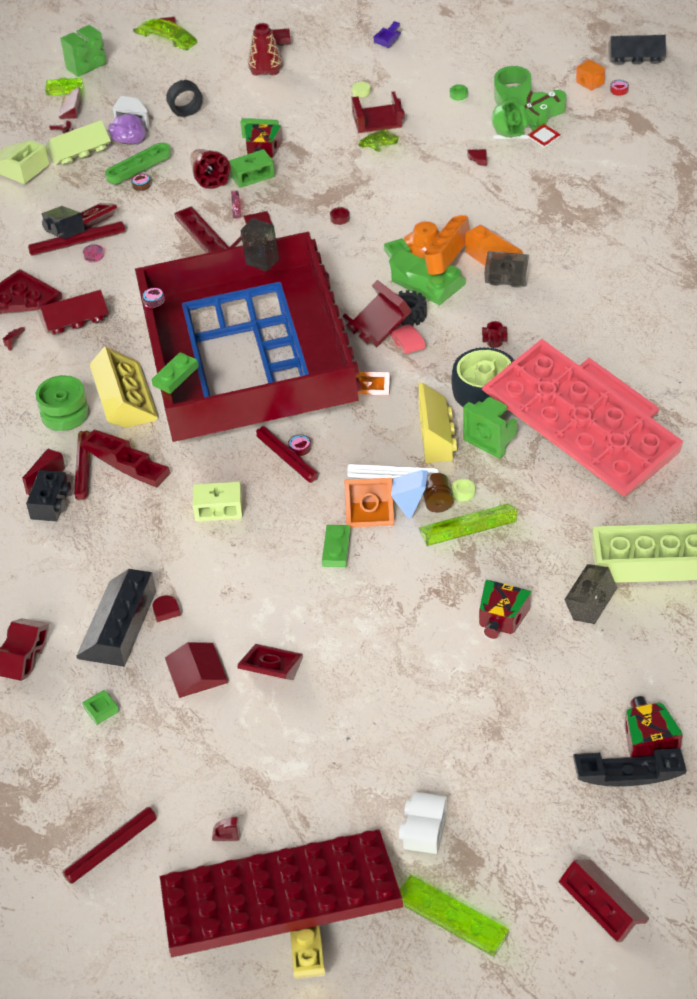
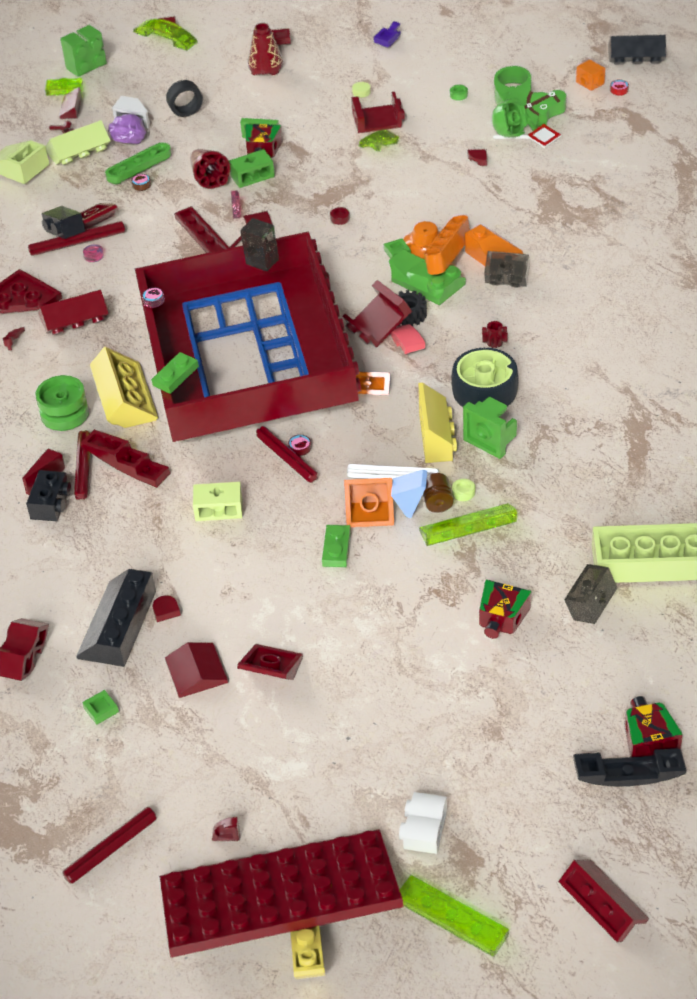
coral slope [482,339,683,497] -> none

